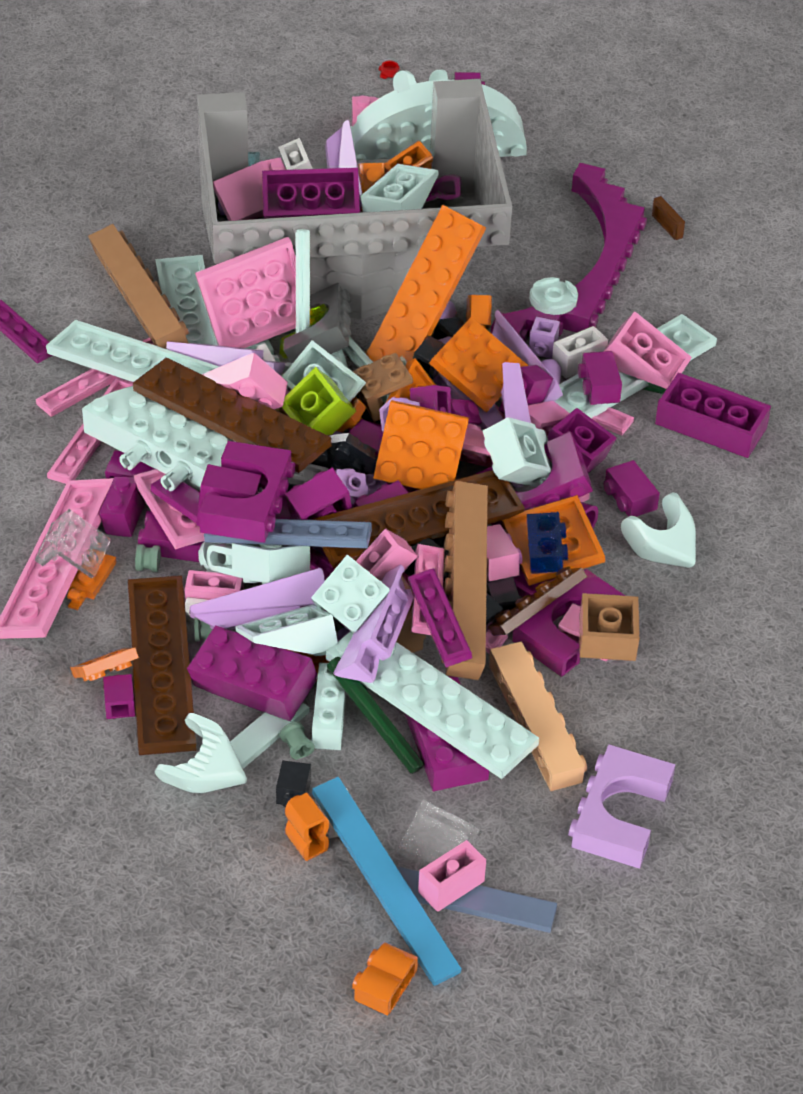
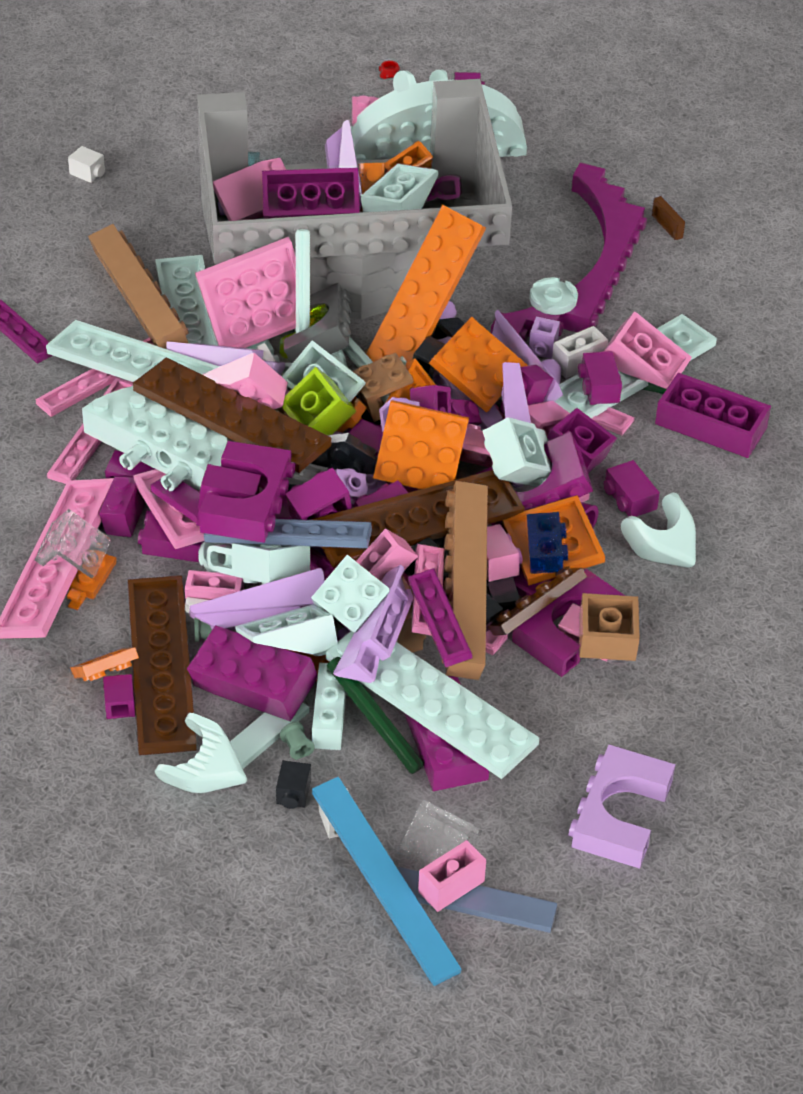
sand green wheel [135,544,161,573] -> none
white brick [278,138,313,170] -> none
orange brick [285,793,329,861] -> none
orange brick [352,942,418,1016] -> none
orange brick [466,295,492,329] -> none
light nougat brick [489,641,587,791] -> none
none -> white brick [68,146,105,183]

